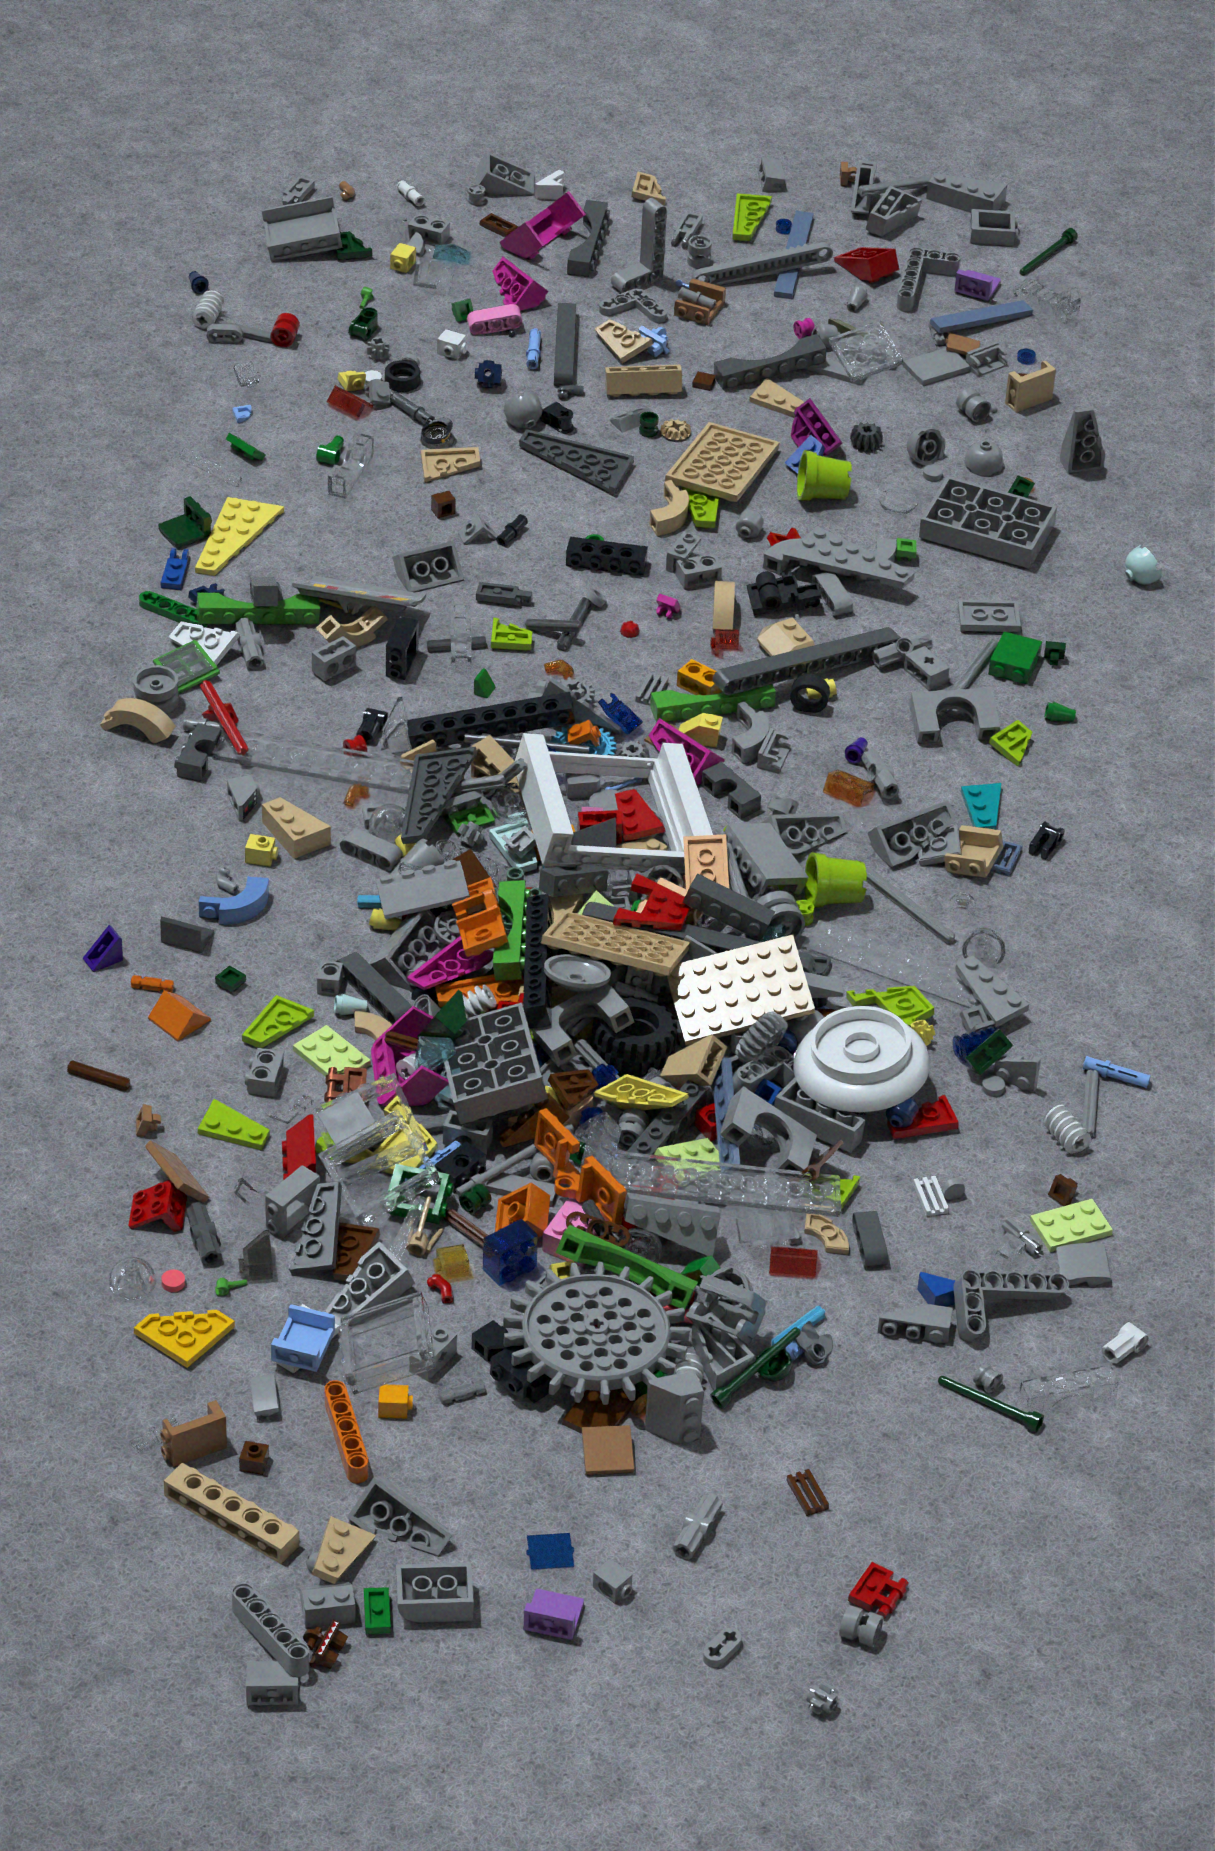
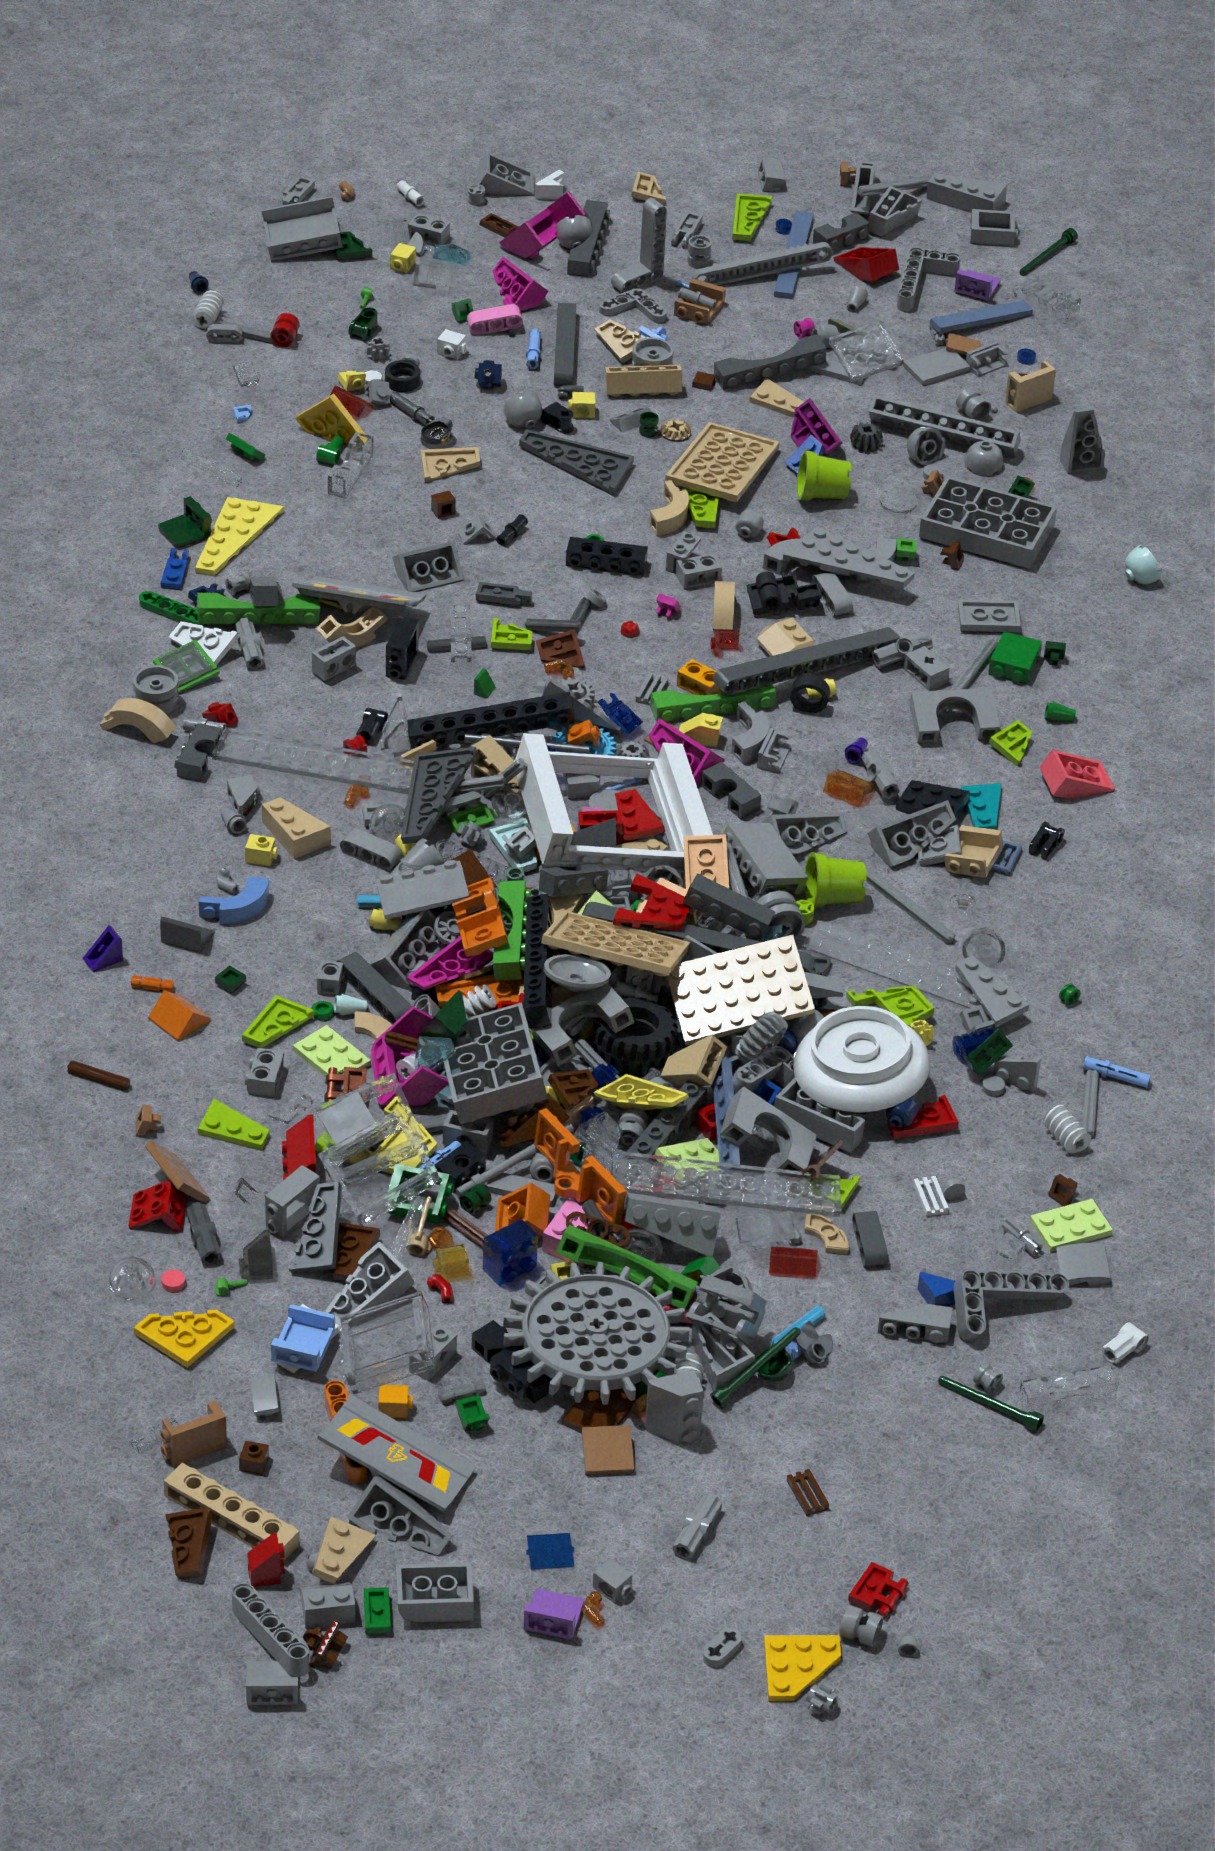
red axle [200,680,249,756] -> none
none -> reddish brown wing [165,1507,213,1579]
none -> light grey cone [221,807,247,834]
none -> light grey bush [225,573,250,596]
none -> red slope [247,1533,285,1587]
none -> yellow plate [295,394,369,449]
none -> green tile [312,1001,334,1021]
none -> light grey hinge [317,1394,476,1512]
none -> clear orange tile [428,1227,453,1251]
none -> medium nougat piece [453,964,493,982]
none -> green bracket [455,1395,490,1431]
none -> copper wing [536,629,585,668]
none -> light grey cylinder [556,215,593,249]
none -> light yellow brick [568,392,595,418]
none -> clear orange arm [582,1591,605,1628]
none -> light grey wheel [632,337,674,366]
none -> yellow plate [764,1635,841,1702]
none -> dark grey arch [813,213,870,253]
none -> light grey brick [868,395,1021,457]
none -> black plate [896,780,970,822]
none -> light grey hinge [898,1635,918,1657]
none -> medium nougat tile [921,470,944,497]
none -> reddish brown tile [940,542,964,569]
none -> coral slope [1039,749,1115,799]
none -> green bush [1059,983,1081,1006]

